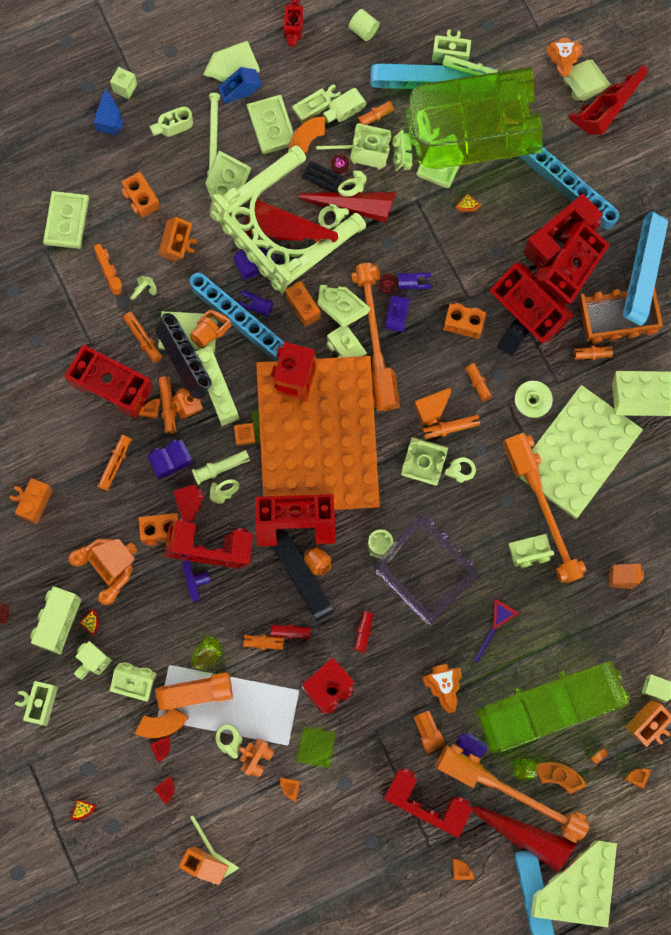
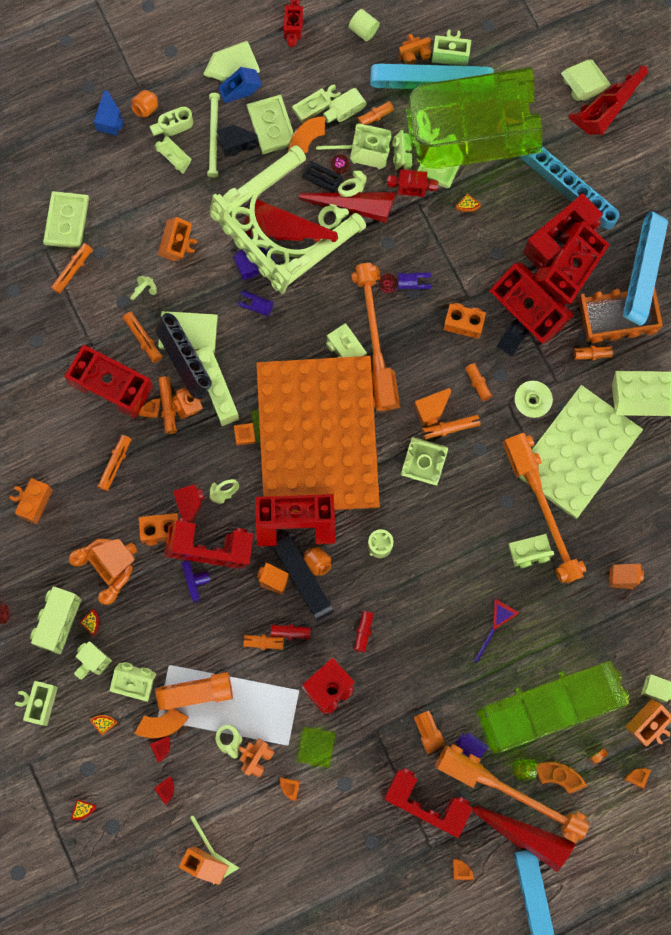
orange hinge [94,243,123,295] -> none
yellowish green brick [110,67,137,99] -> none
orange brick [121,172,161,218] -> none
dark purple brick [147,440,193,480] -> none
medium azure beam [190,273,284,361] -> none
orange piece [190,310,232,348] -> none
yellowish green pin [191,450,250,485] -> none
clear neon green rock [191,635,223,669] -> none
yellowish green tile [205,151,251,199] -> none
red plate [271,342,317,402] -> none
orange brick [285,281,321,328] -> none
yellowish green tile [317,285,370,327] -> none
clear purple windscreen [373,513,480,626] -> none
dark purple beam [385,295,410,332] -> none
orange rock [422,664,462,714] -> none
yellowish green pin [443,55,498,82] -> none
yellowish green piece [445,457,476,483] -> none
yellowish green plate [531,840,617,927] -> none
orange rock [546,38,582,77] -> none
none -> orange pin [51,243,93,294]
none -> tile [90,715,118,736]
none -> orange head [131,90,158,118]
none -> yellowish green hinge [155,136,192,174]
none -> black slope [217,125,259,157]
none -> orange slope [257,563,289,595]
none -> red piece [387,169,439,197]
none -> orange hips [398,34,431,65]

